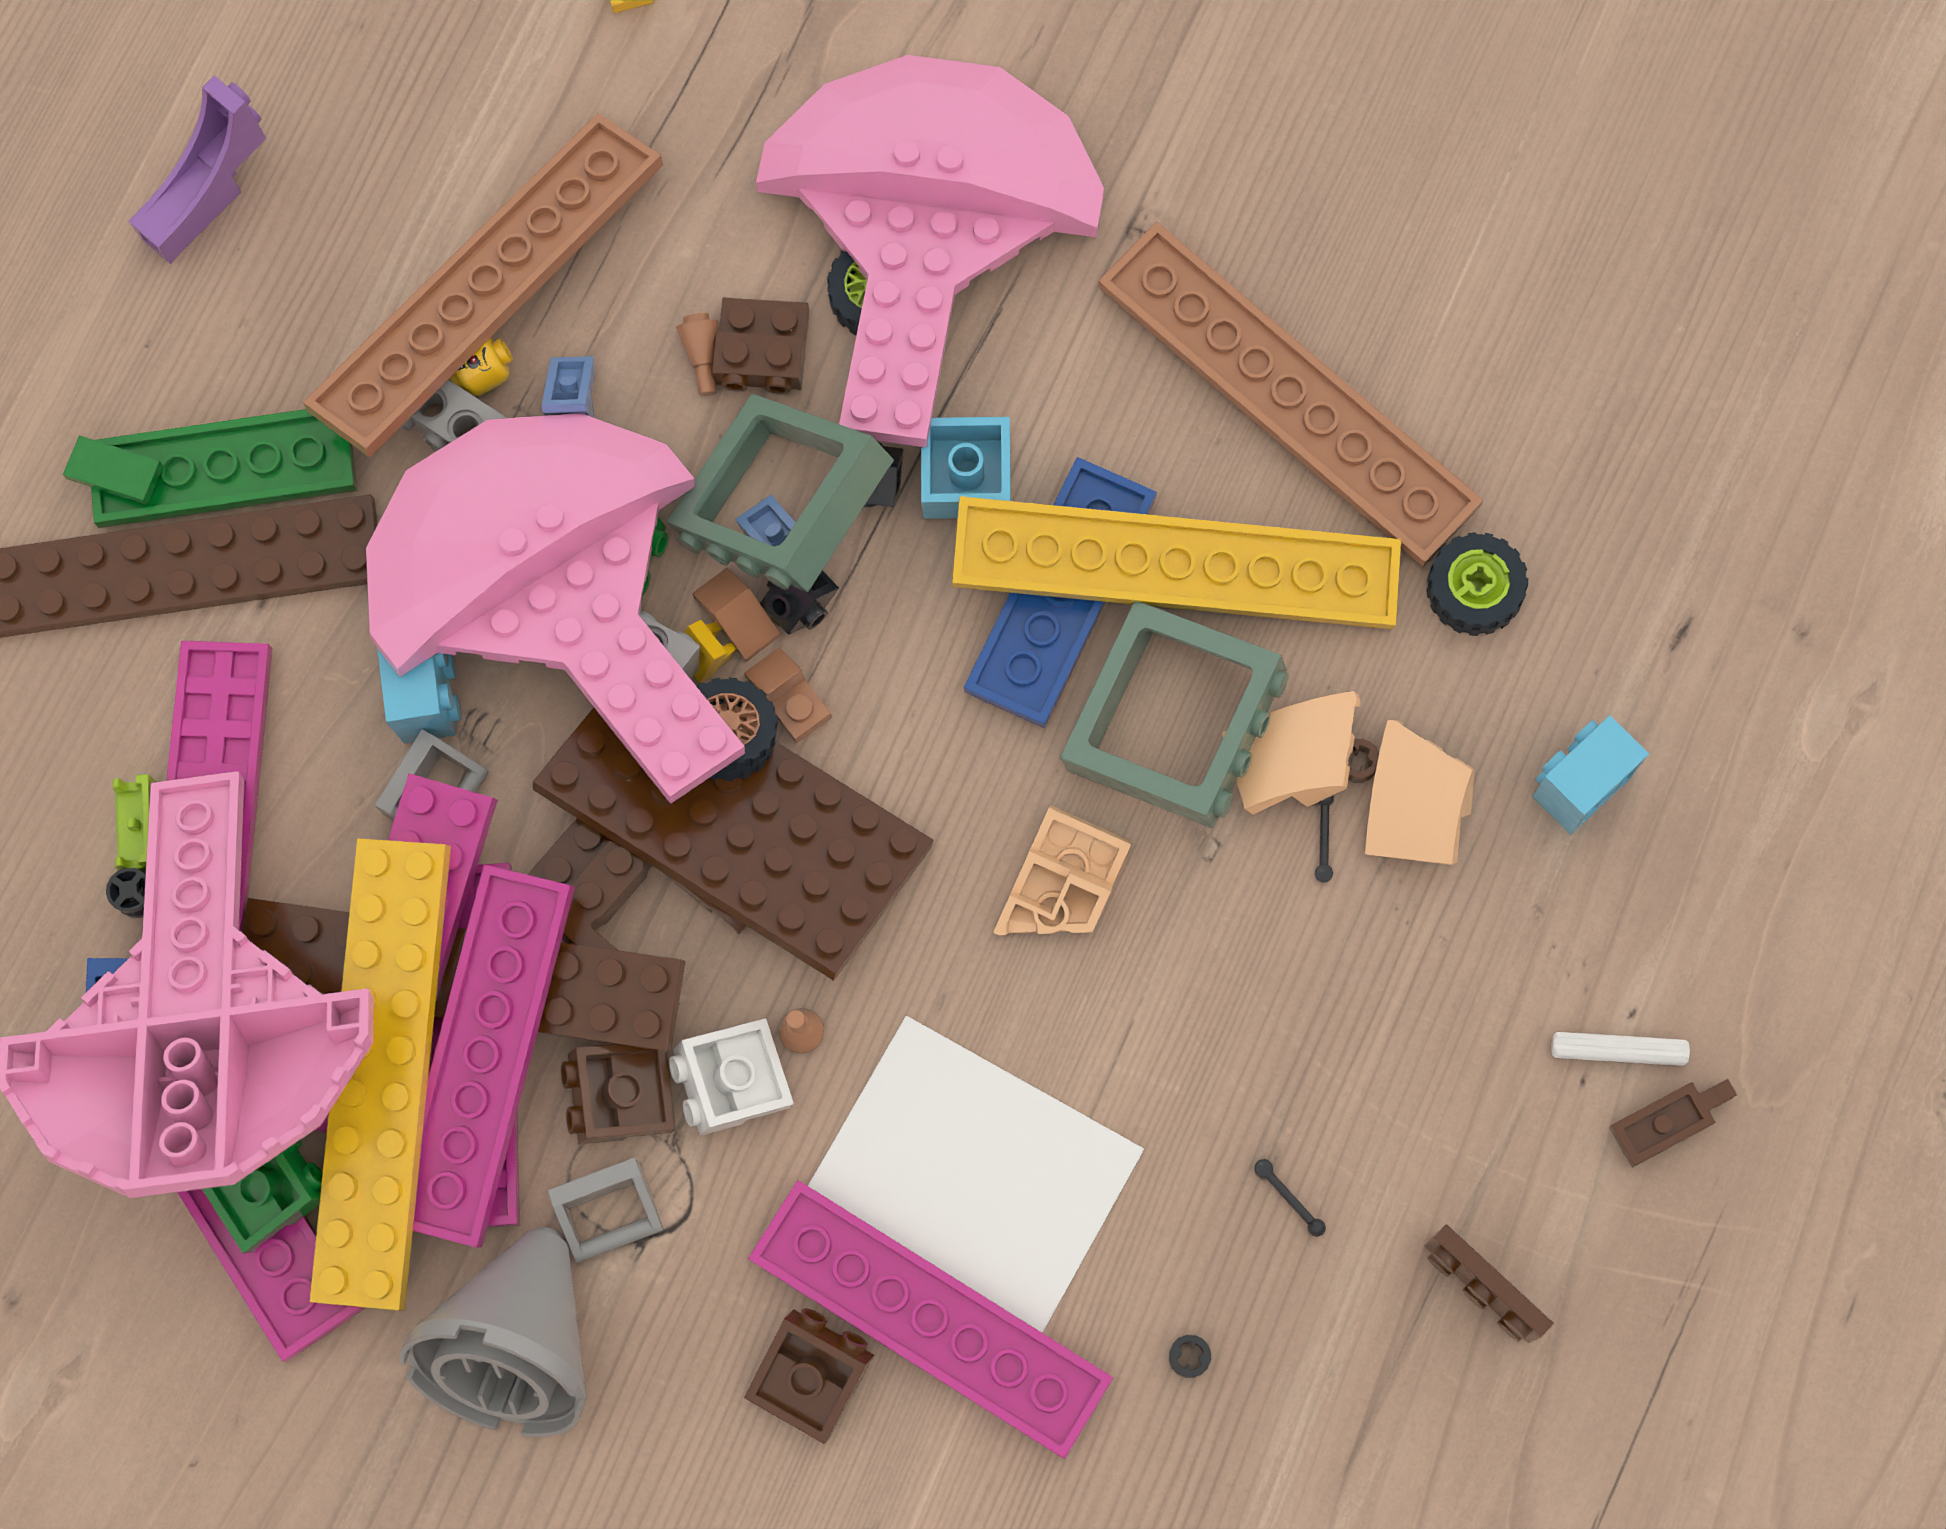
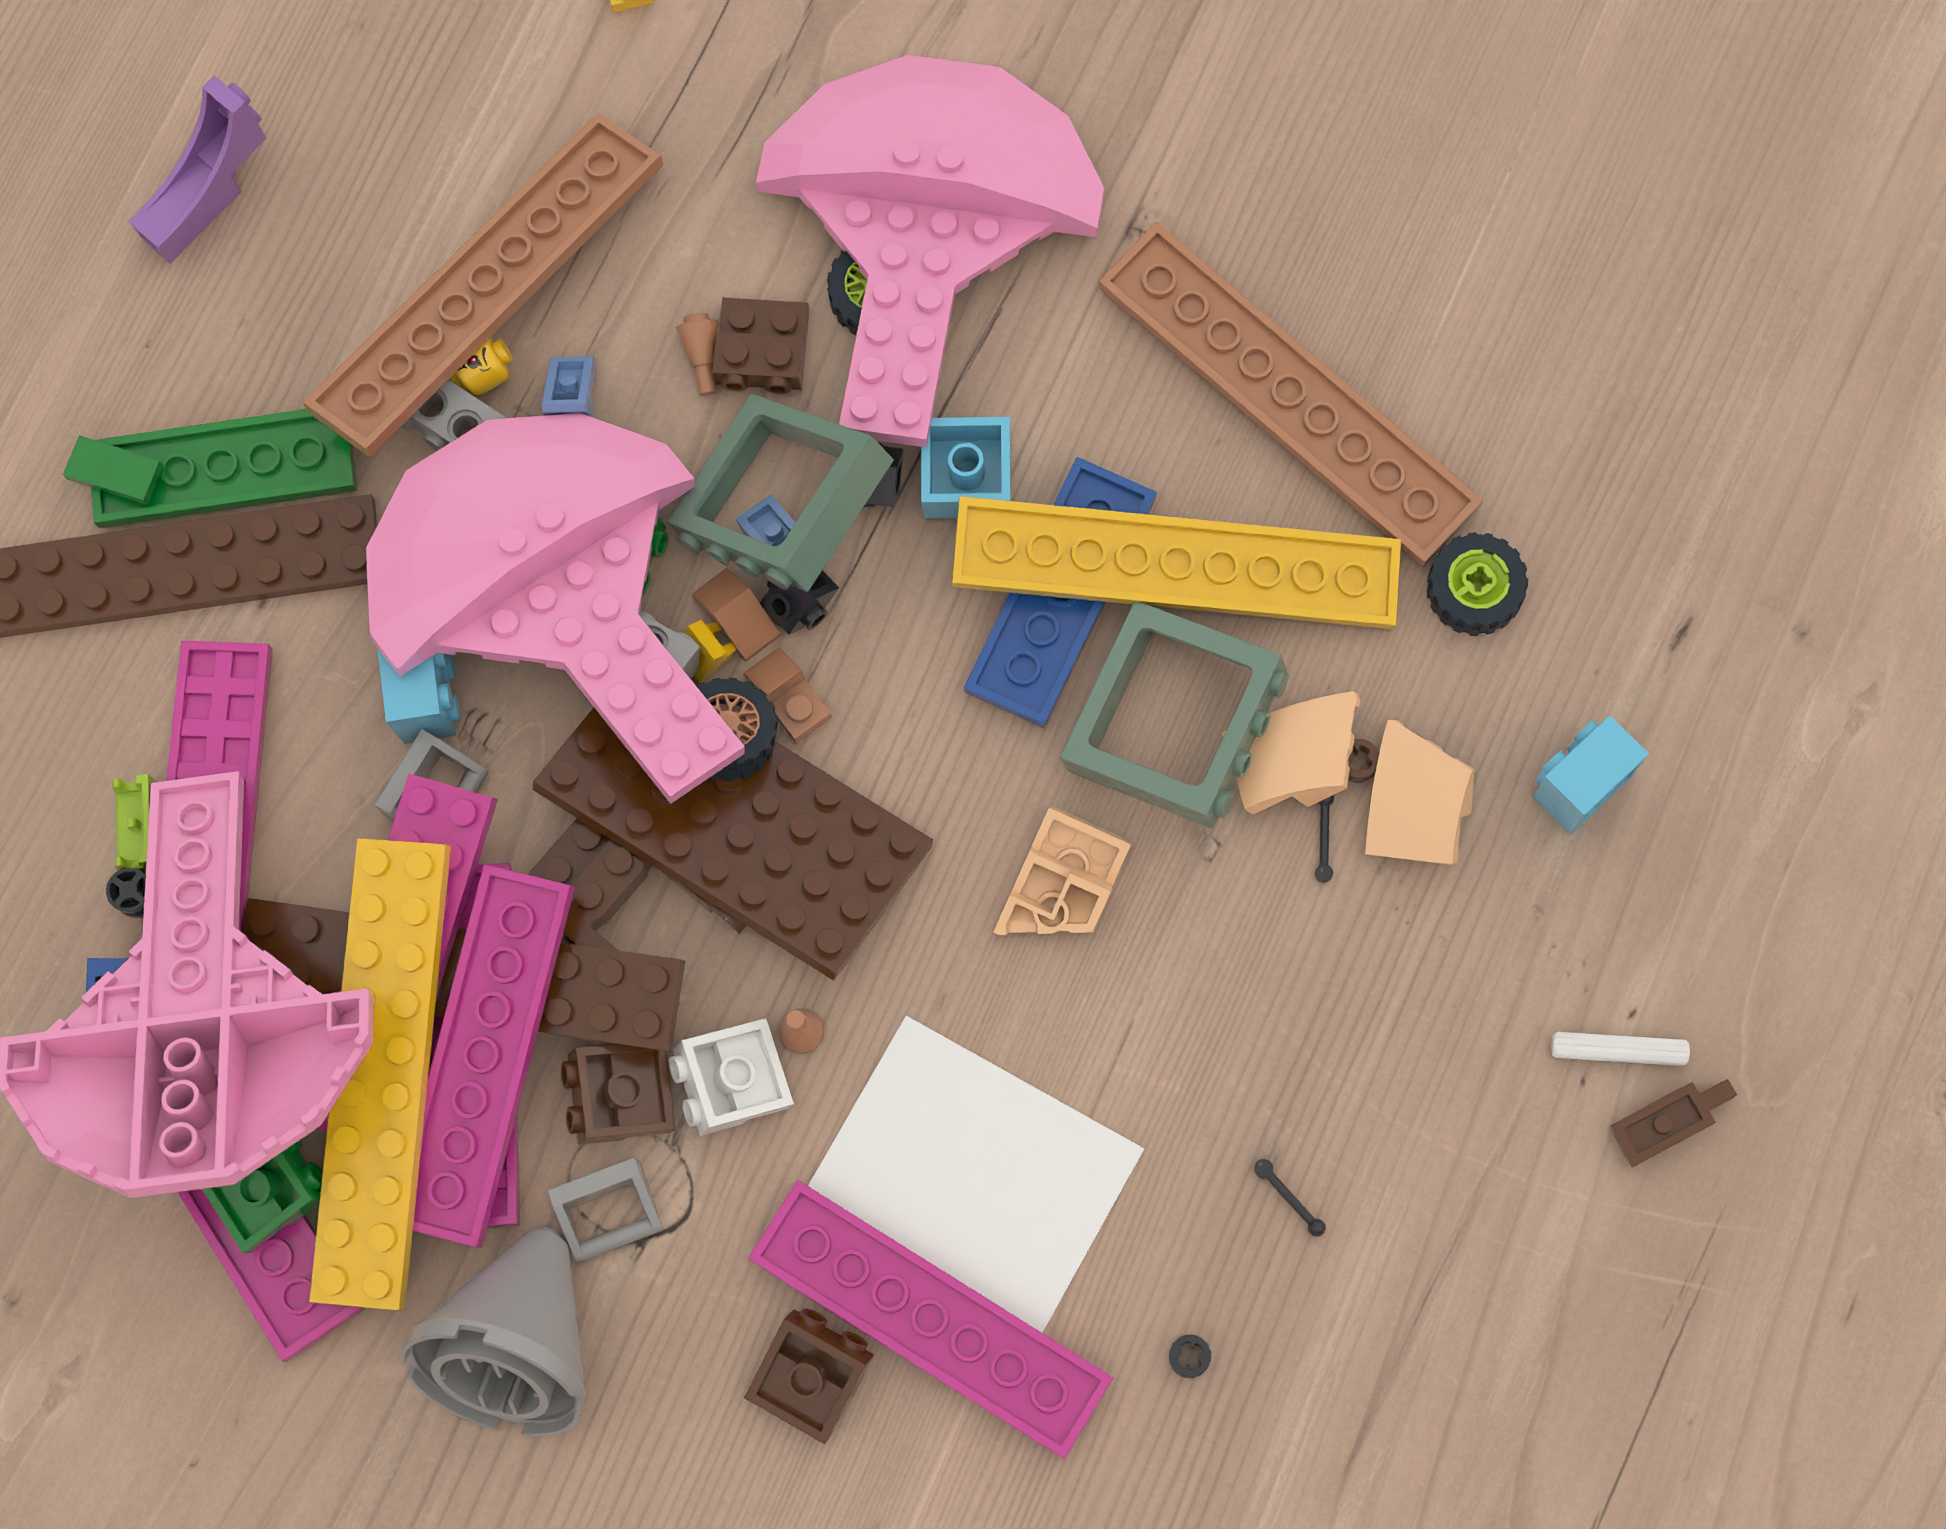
reddish brown plate [1424,1224,1554,1343] -> none

